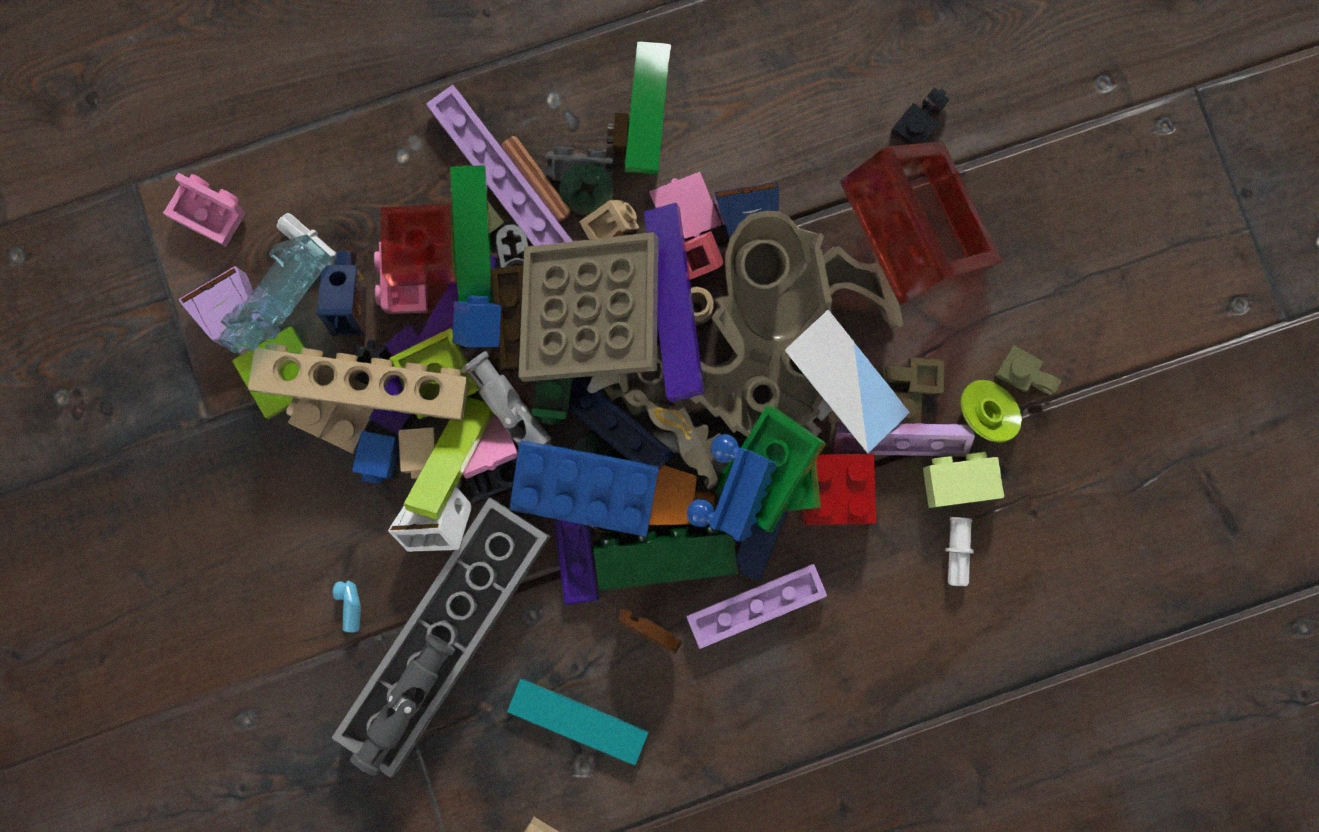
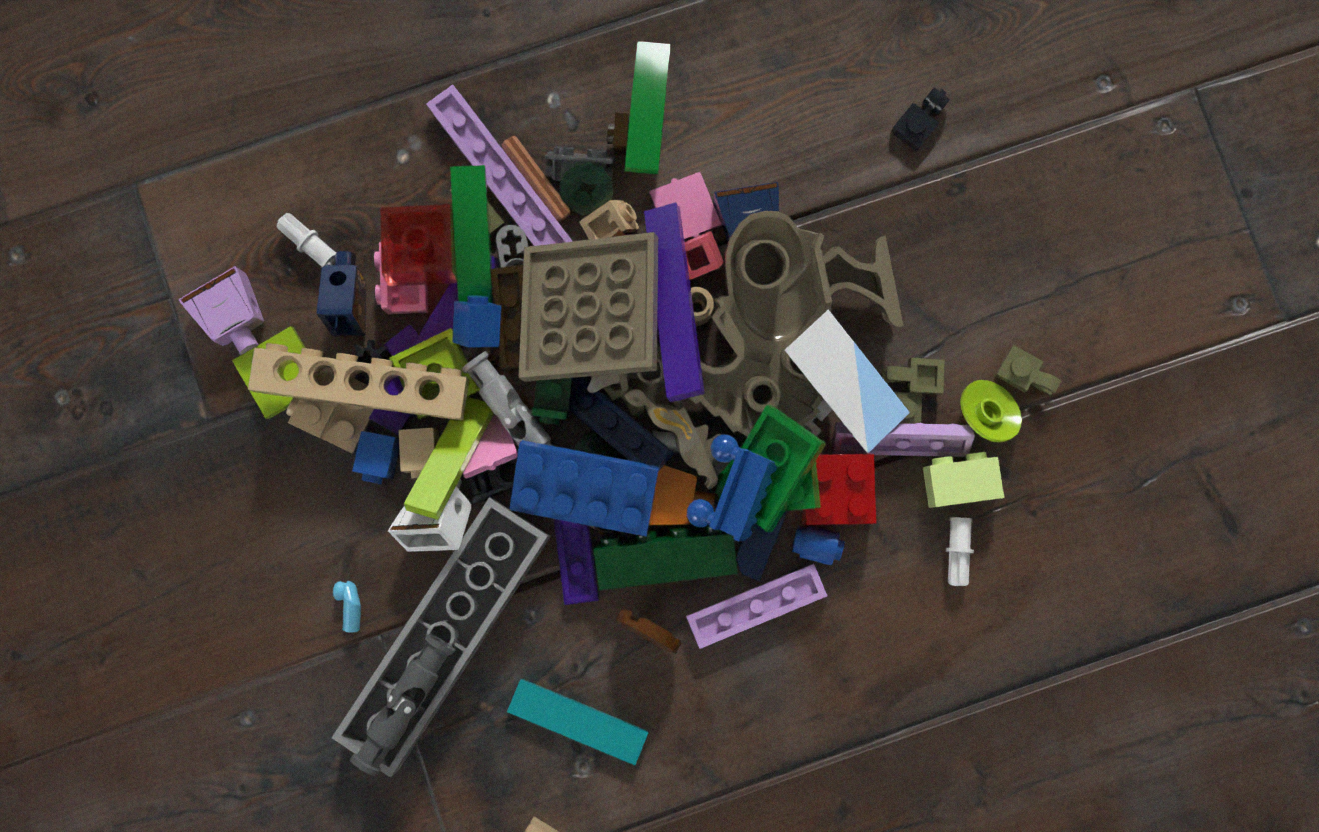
bright pink bracket [163,173,246,247] -> none
clear light blue hips [218,234,332,354] -> none
clear red windscreen [839,141,1003,305] -> none
none -> blue brick [792,525,845,566]

